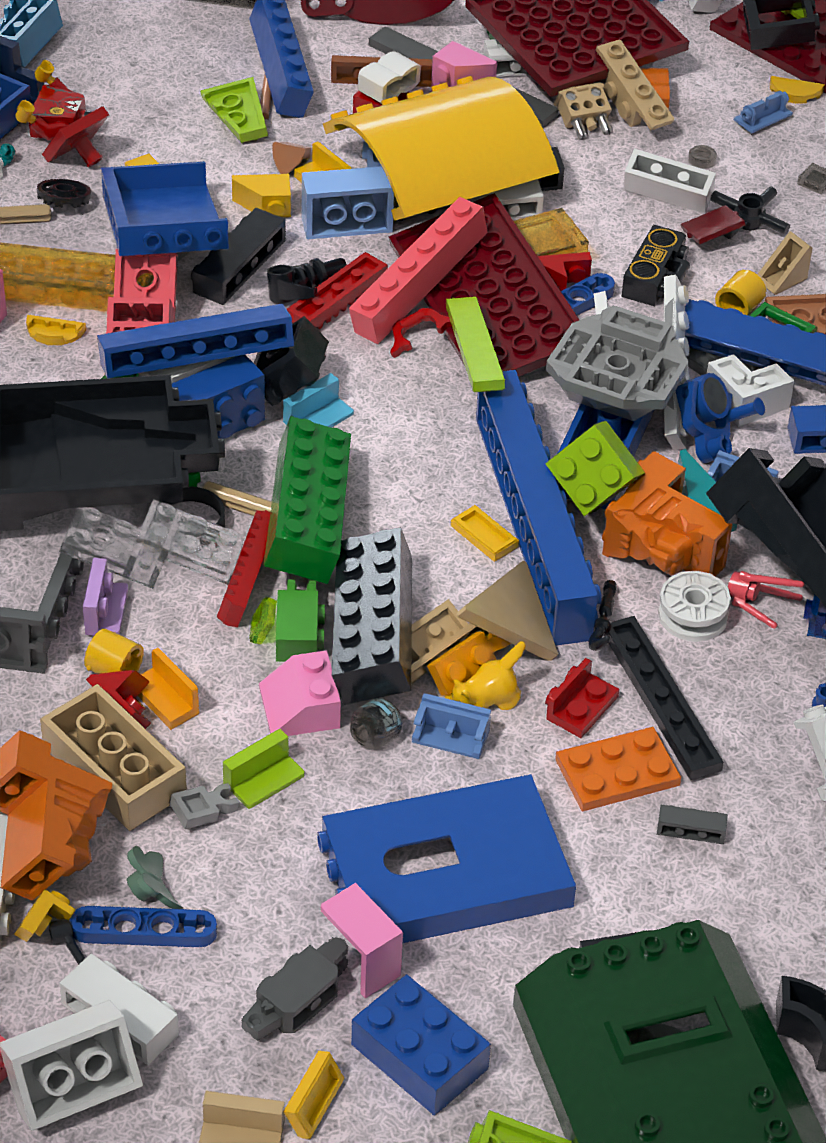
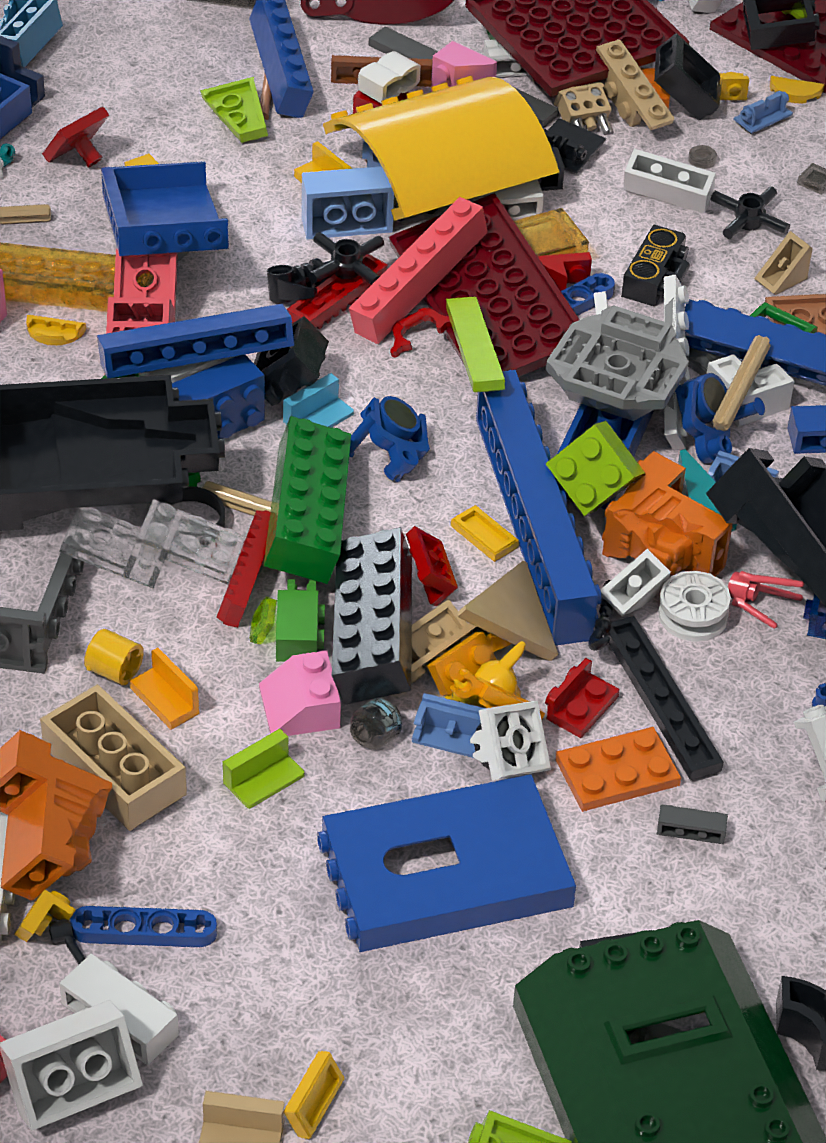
red torso [16,60,93,141] -> none
black wheel [37,179,91,208] -> none
lavender bracket [83,558,128,635] -> none
red slope [86,670,151,729] -> none
sand green animal [127,846,183,909] -> none
light grey plate [169,783,240,830] -> none
black brick [191,207,286,305] -> none
yellow slope [232,174,291,217] -> none
dark grey hinge [241,936,348,1041] -> none
nougat tile [272,142,312,174] -> none
bright pink panel [321,883,403,999] -> none
blue brick [351,974,491,1116] -> none
dark red piece [680,205,745,245] -> none
yellow piece [715,270,767,315] -> none
none -> black bar [309,232,384,285]
none -> blue piece [349,396,430,482]
none -> red bracket [406,526,458,606]
none -> light orange plate [450,669,545,720]
none -> white piece [470,700,551,781]
none -> black hinge [543,118,606,174]
none -> white slope [601,549,671,616]
none -> black window [654,33,720,121]
none -> tan axle [713,335,770,432]
none -> yellow bracket [720,72,749,100]

